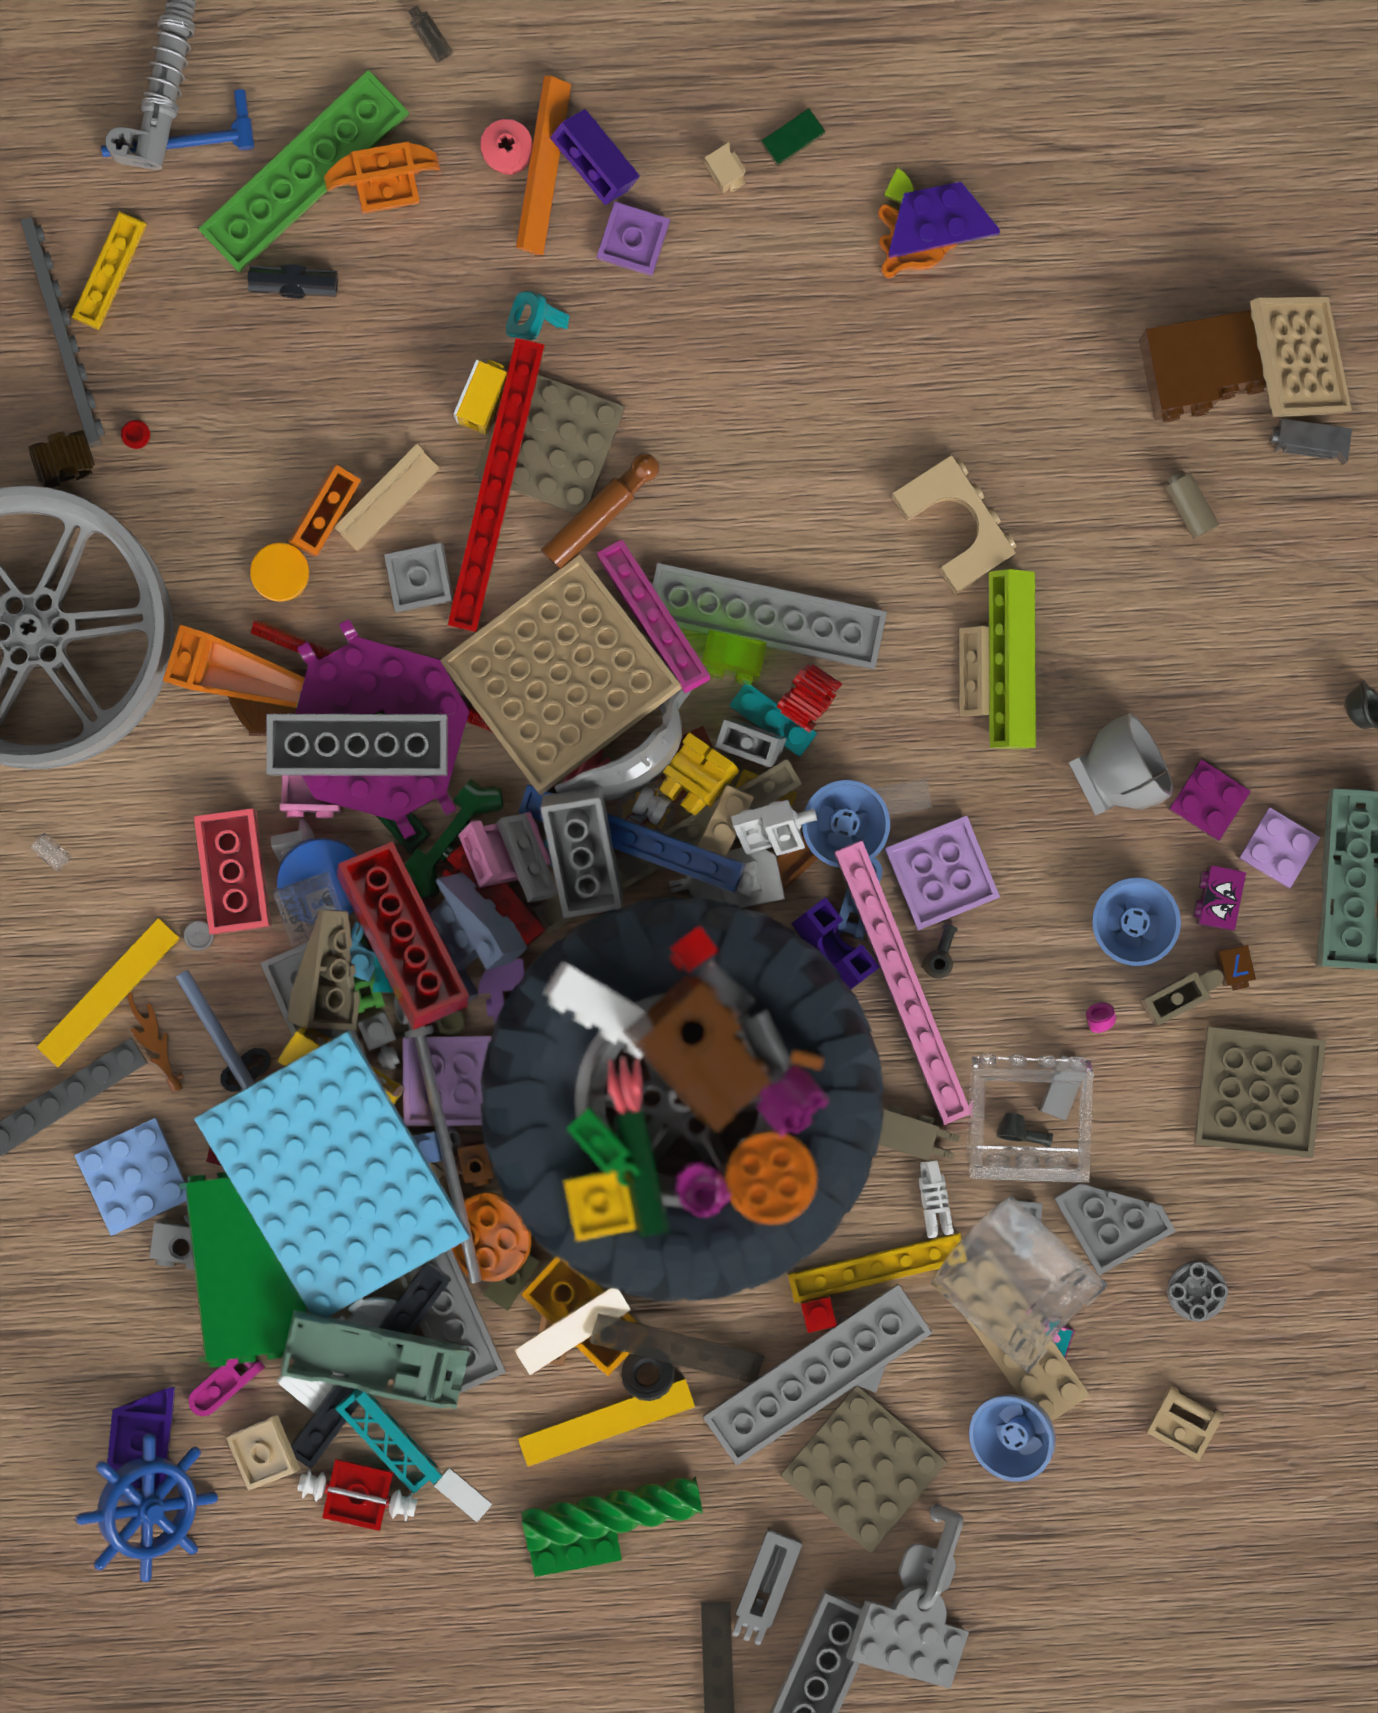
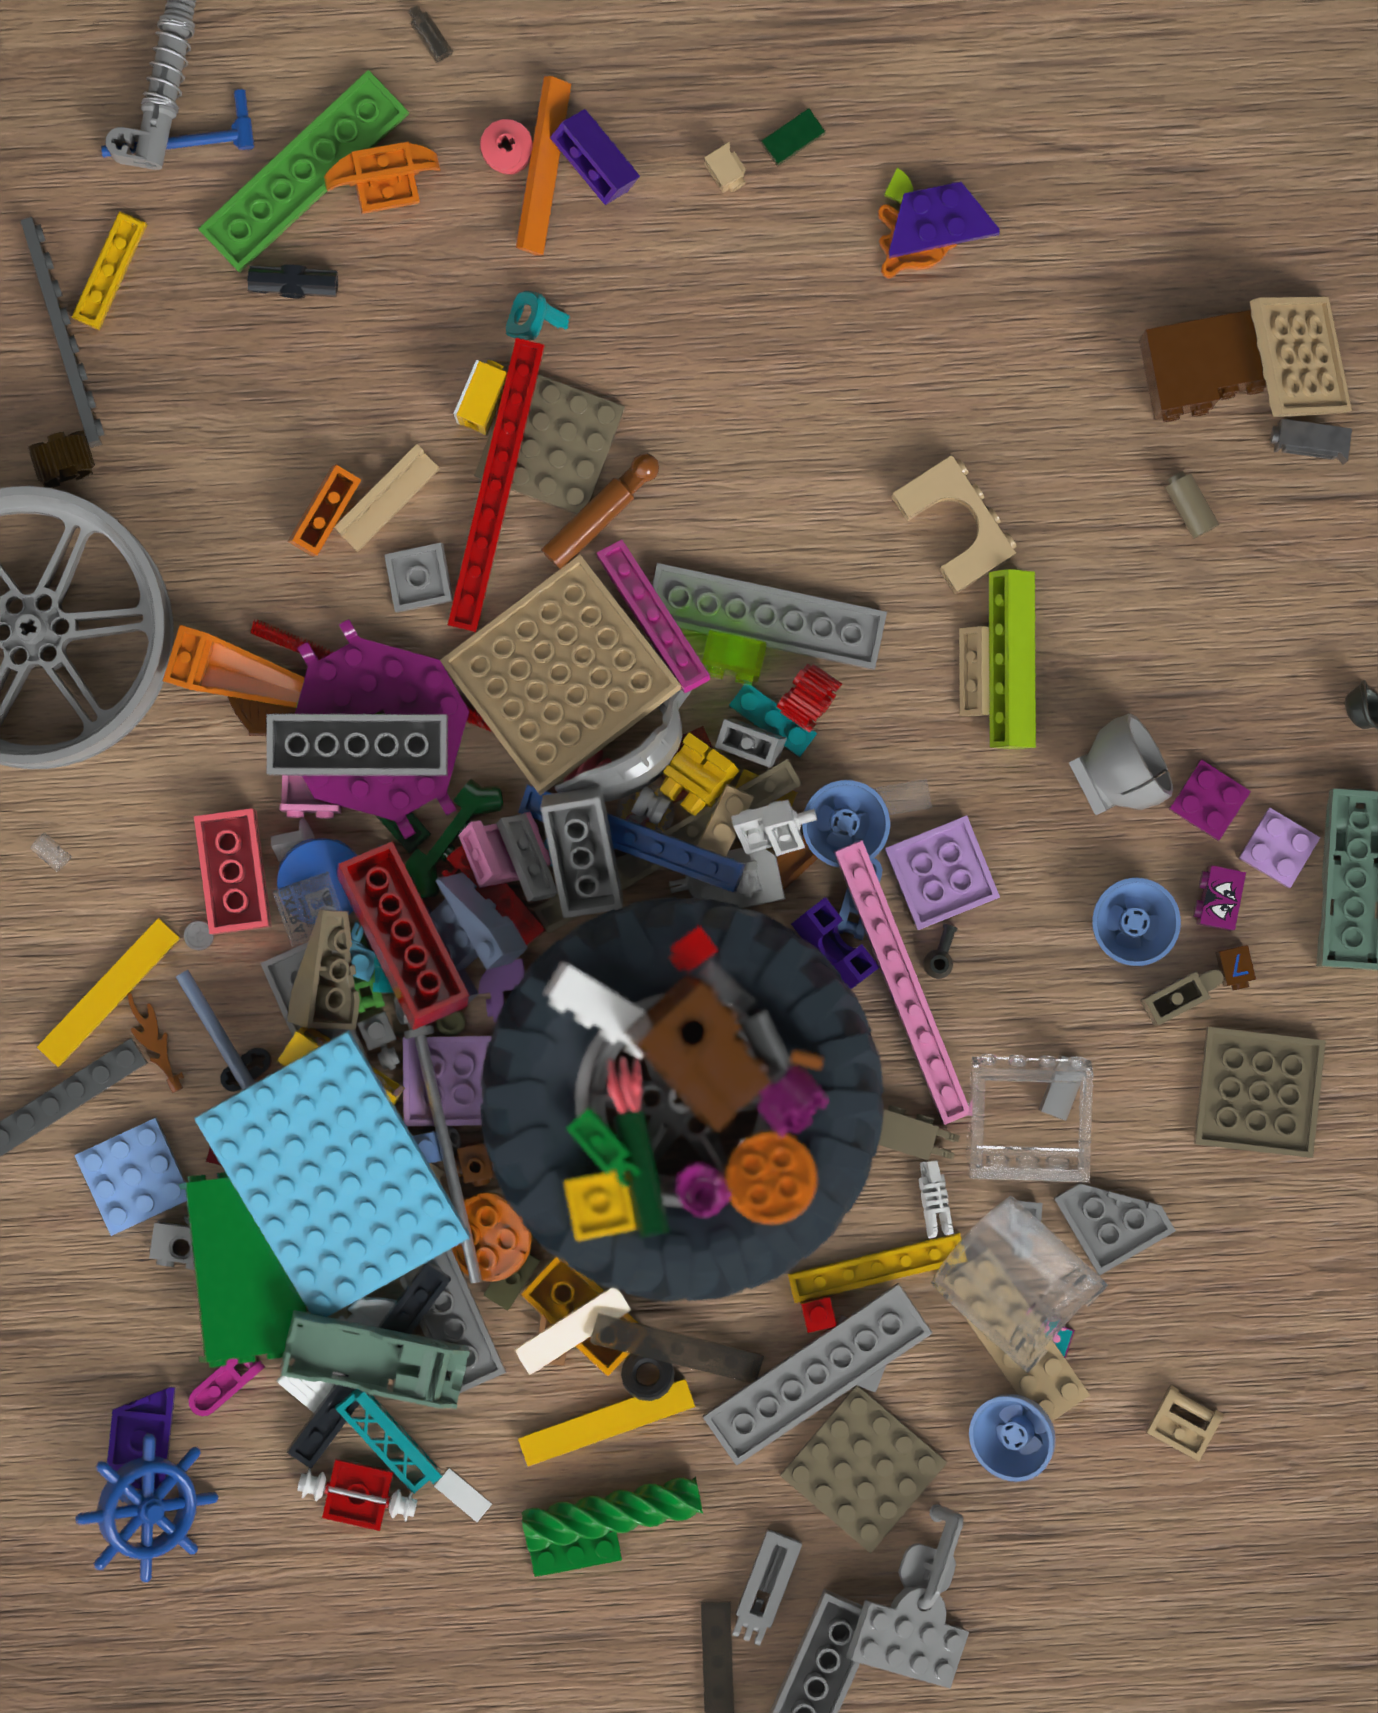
red plate [121,420,151,449] -> none
tan tile [225,1415,301,1491] -> none
light orange tile [250,543,310,602] -> none
medium lavender plate [597,201,670,277] -> none
pearl dark grey bar [996,1113,1053,1148] -> none
dark pink tile [1086,1002,1116,1033] -> none
light grey tile [1167,1261,1228,1322] -> none

